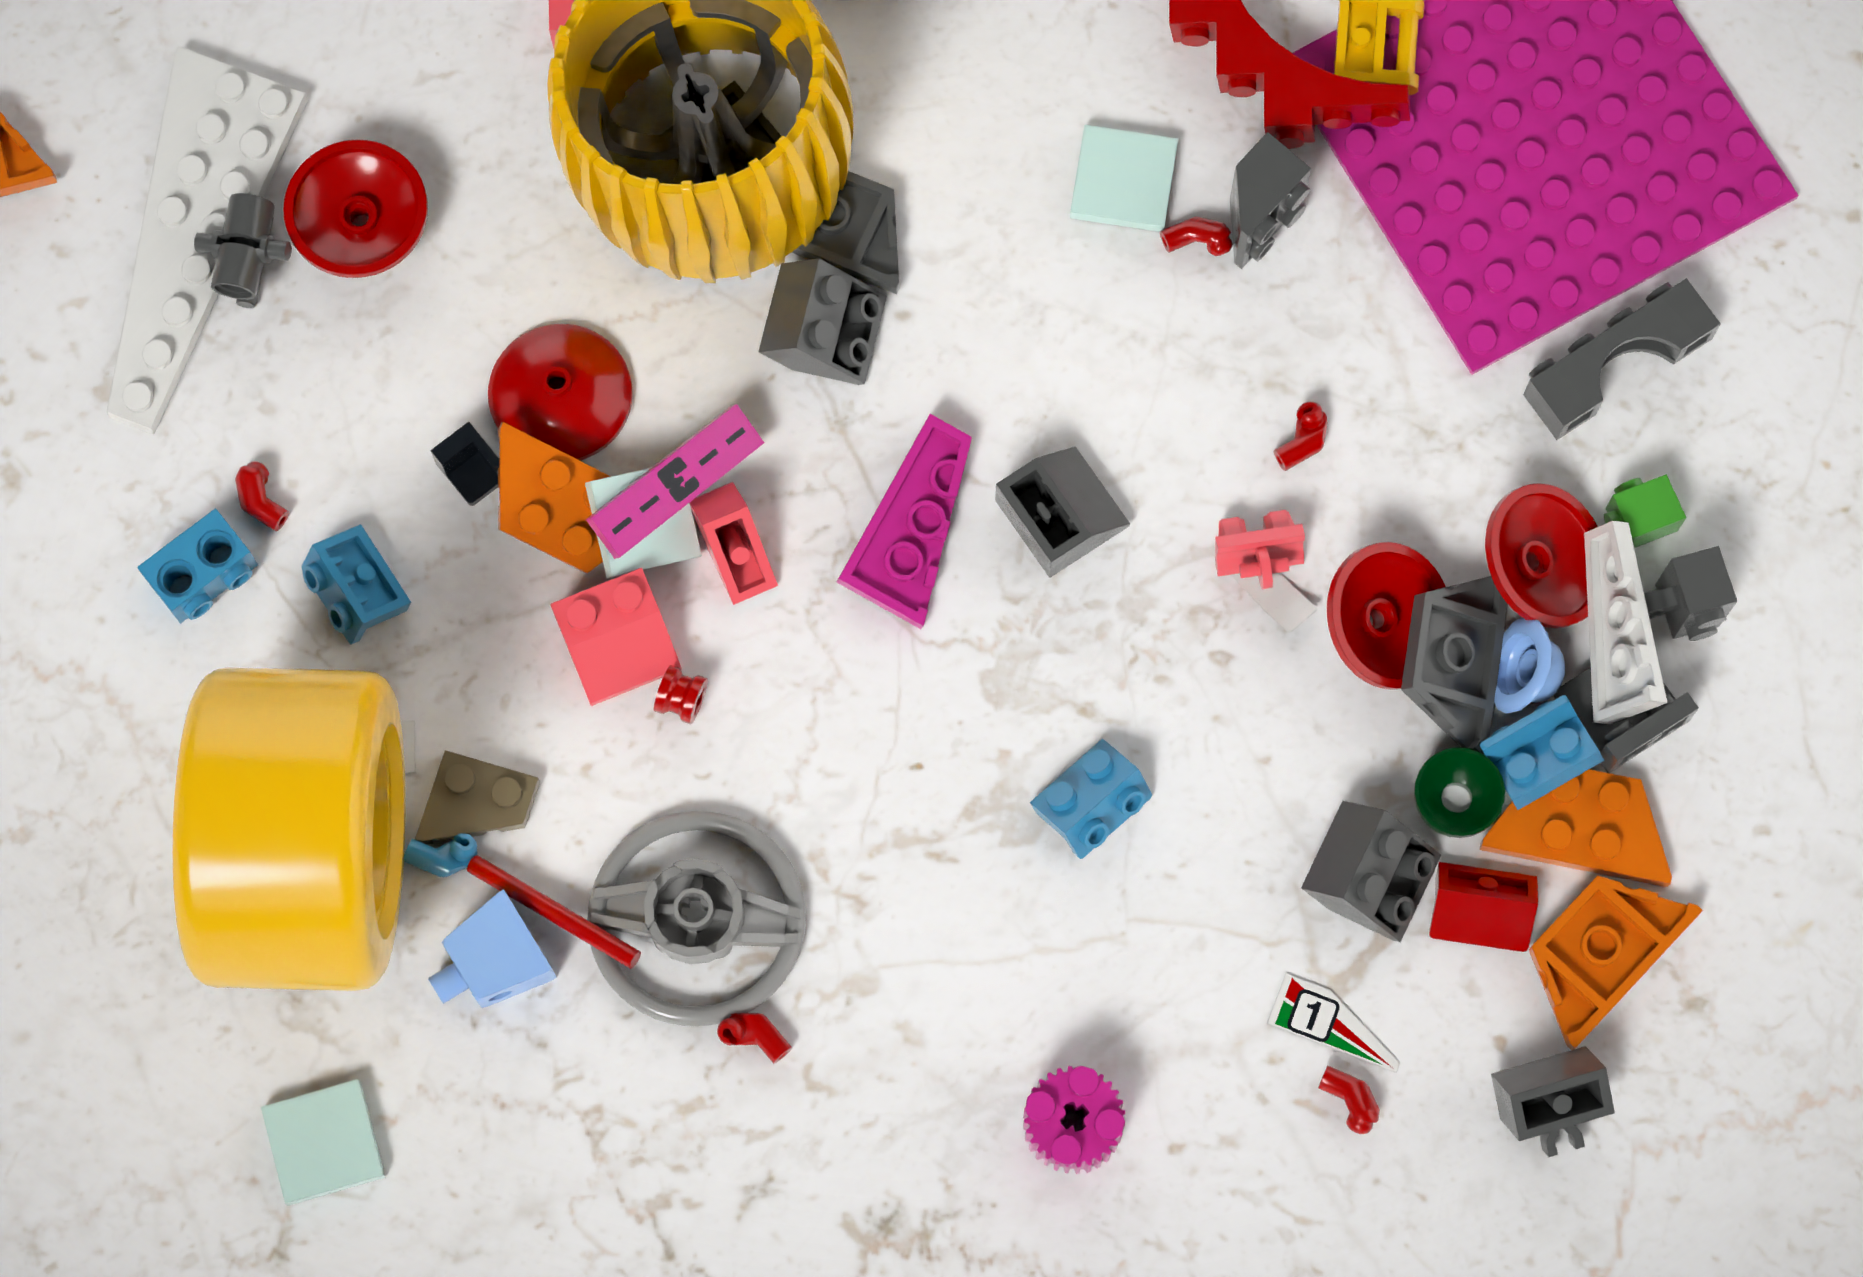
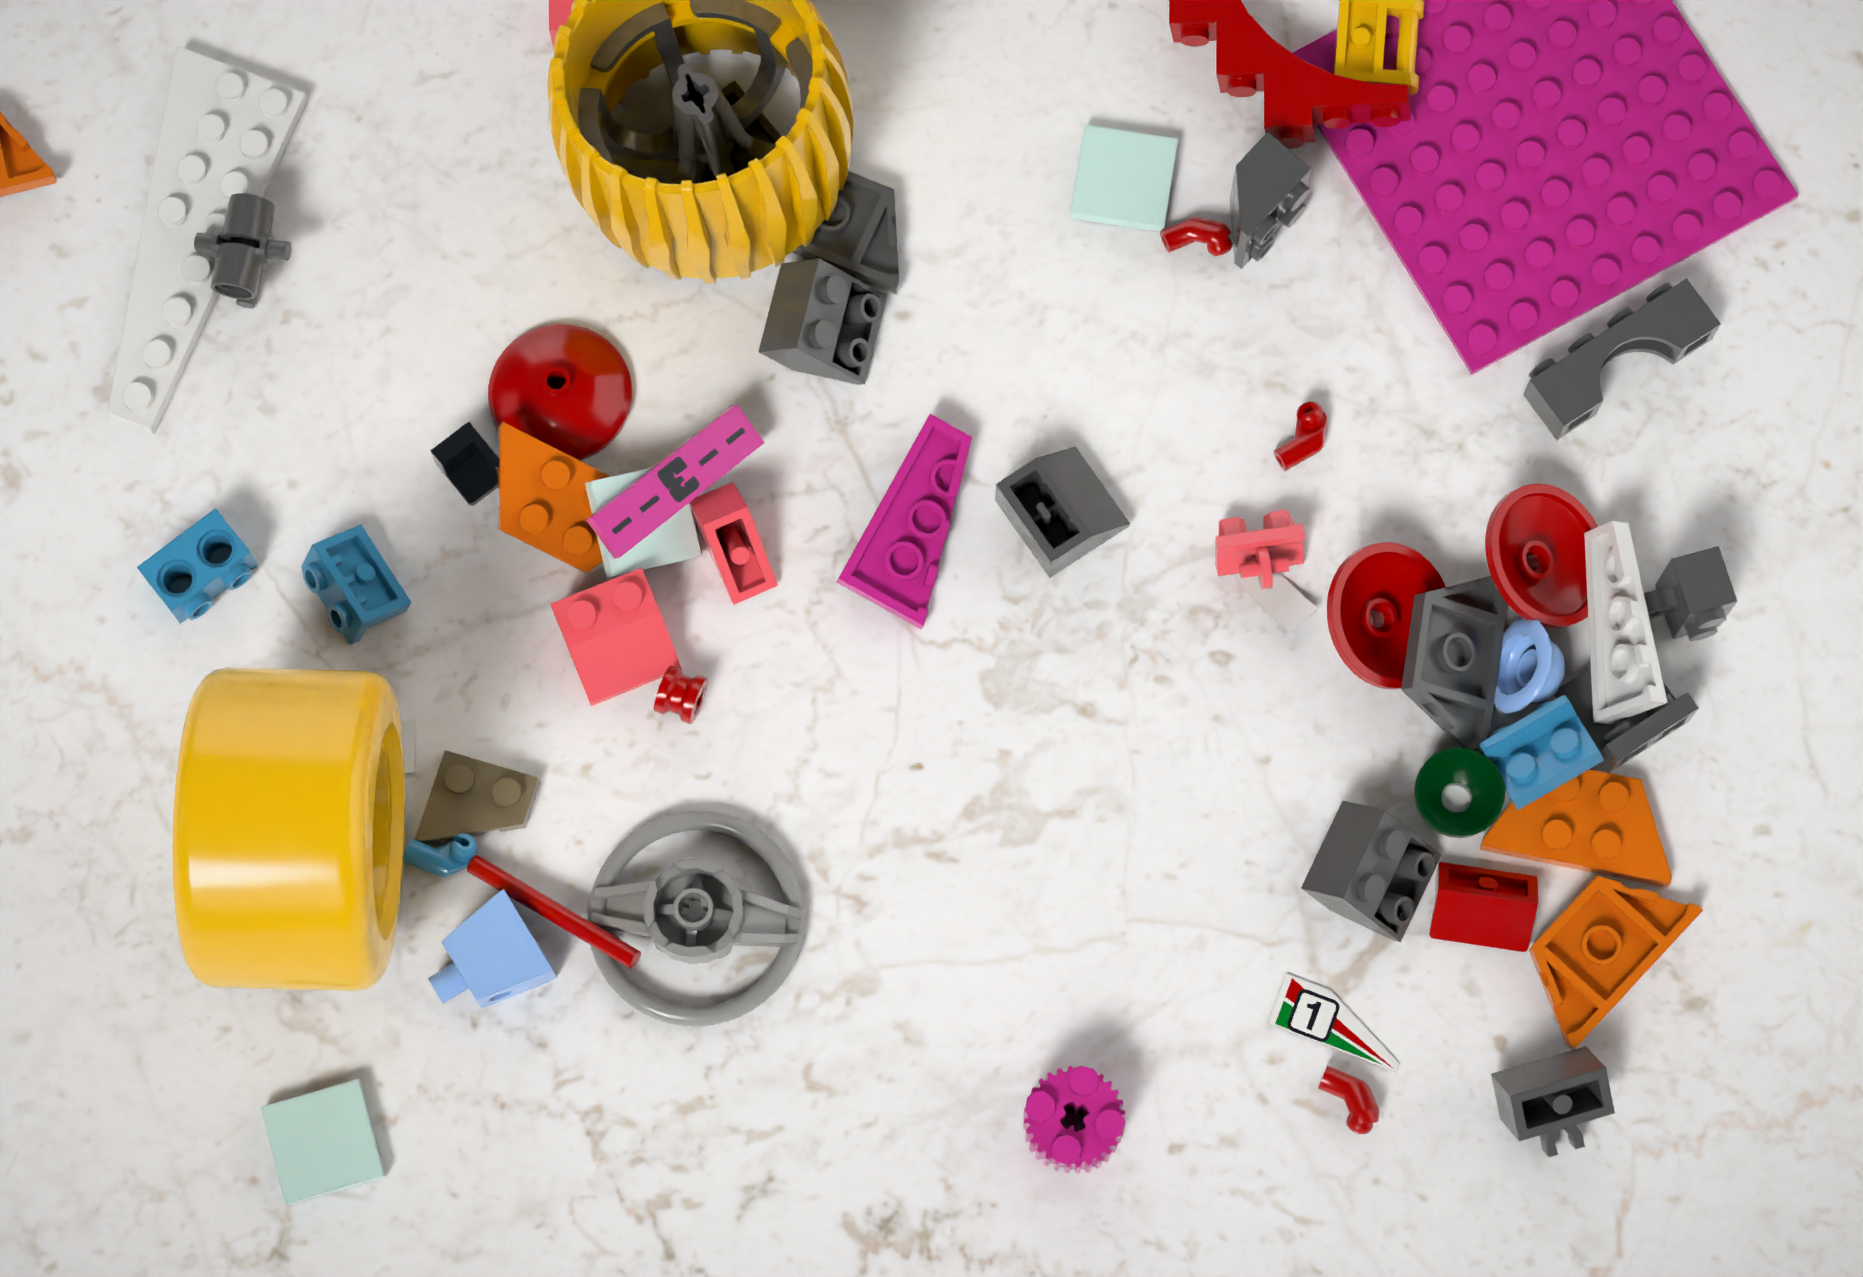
red arm [235,461,289,531] -> none
red dish [283,140,428,278] -> none
red arm [717,1013,792,1064] -> none
dark azure bracket [1030,738,1152,859] -> none
bright green brick [1604,474,1687,548] -> none

